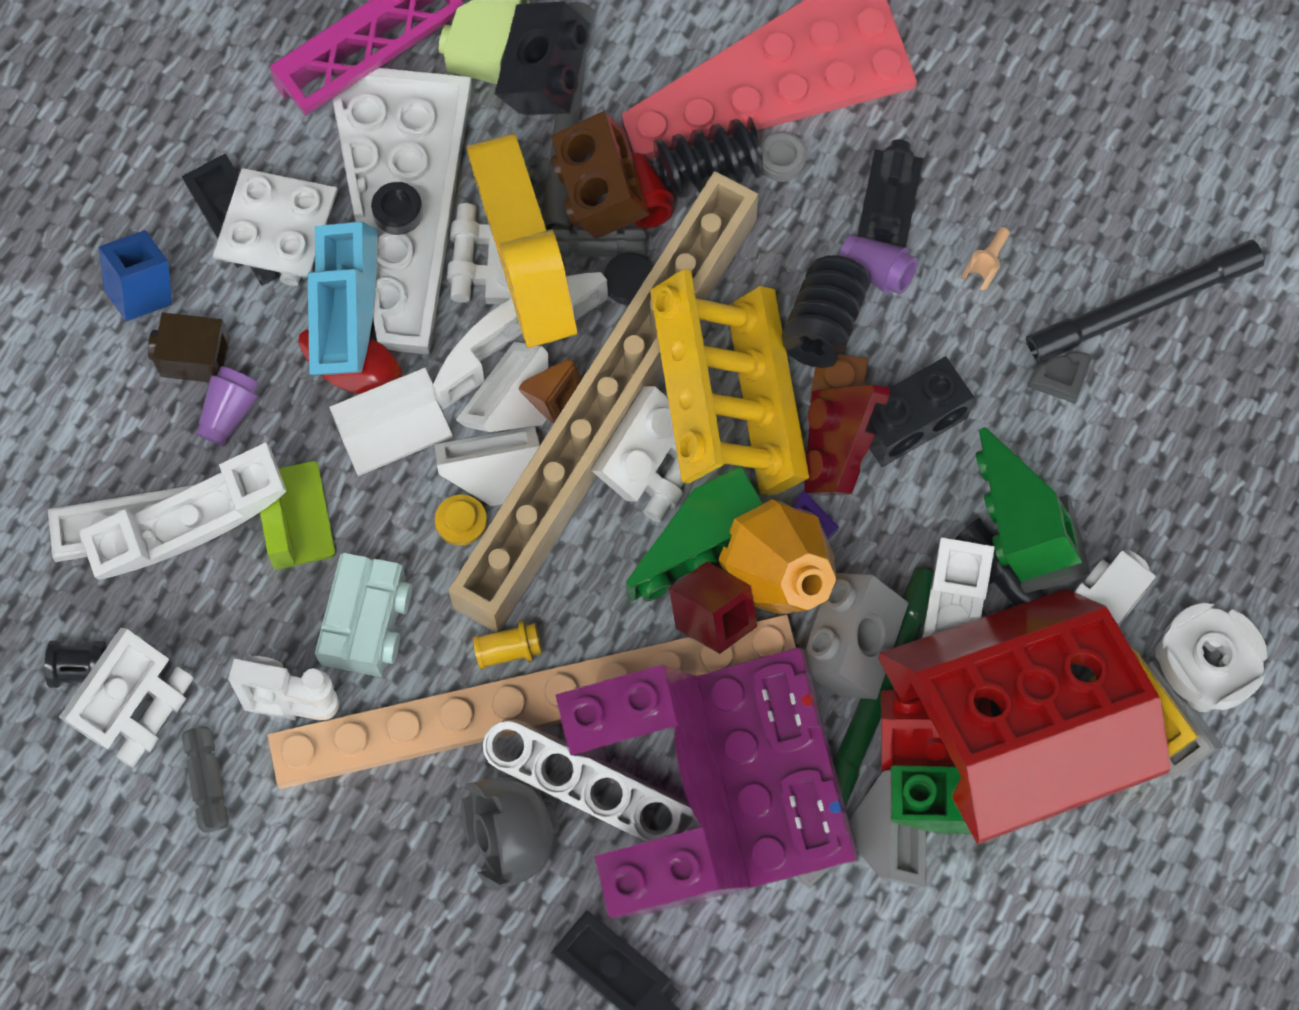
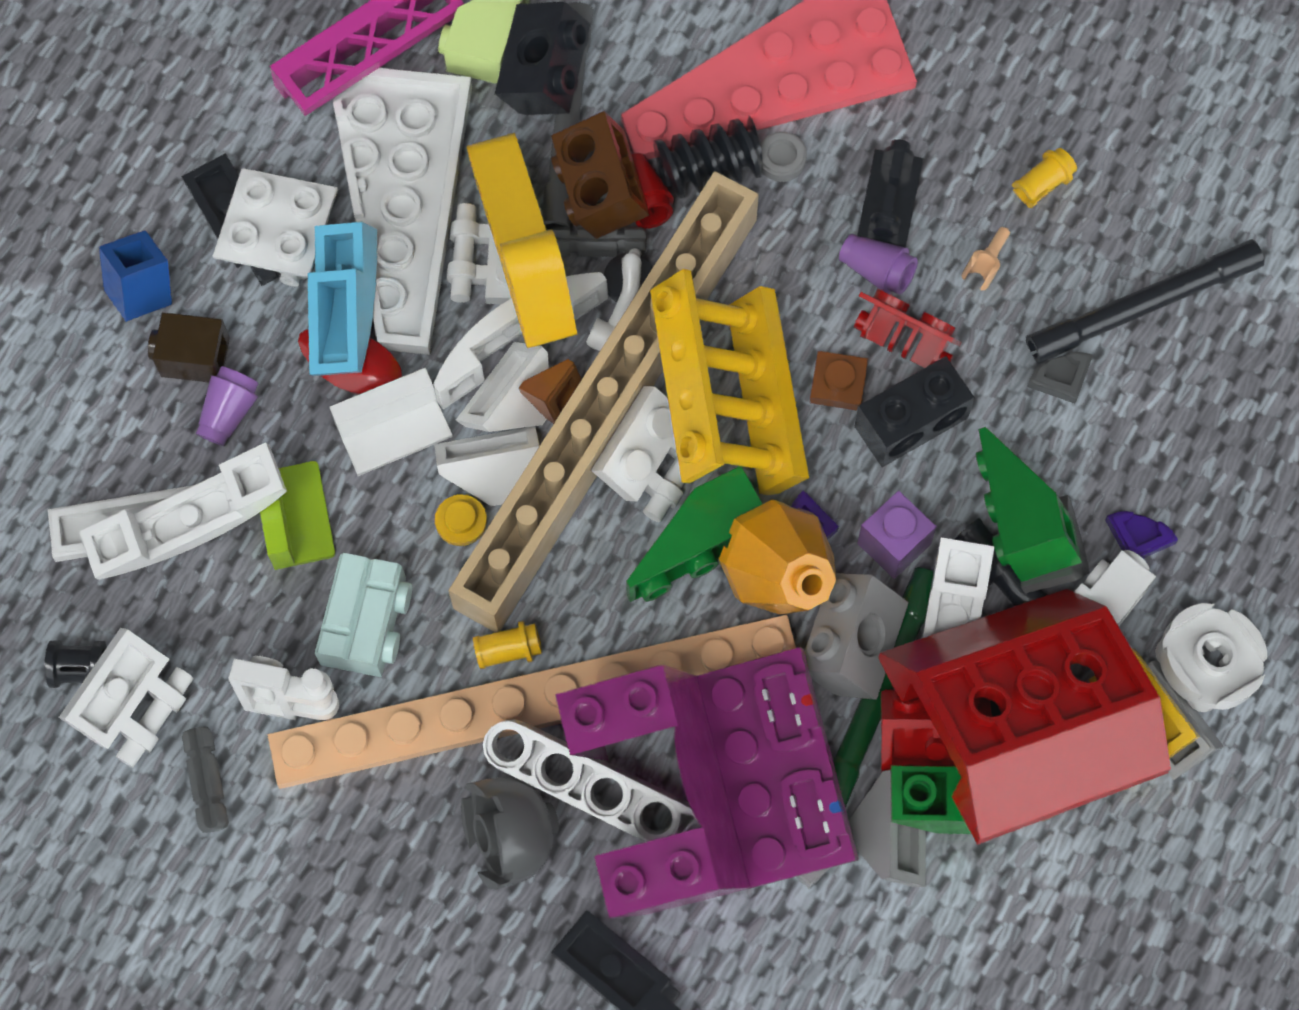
black tile [371,182,423,235] -> none
dark red brick [669,562,758,654] -> none
black piece [781,255,871,368] -> none
dark red wing [804,385,890,496] -> none
none -> white piece [586,248,642,351]
none -> red hinge [853,288,962,368]
none -> medium lavender brick [857,490,937,579]
none -> yellow pin [1012,148,1077,208]
none -> dark purple tile [1105,511,1178,559]

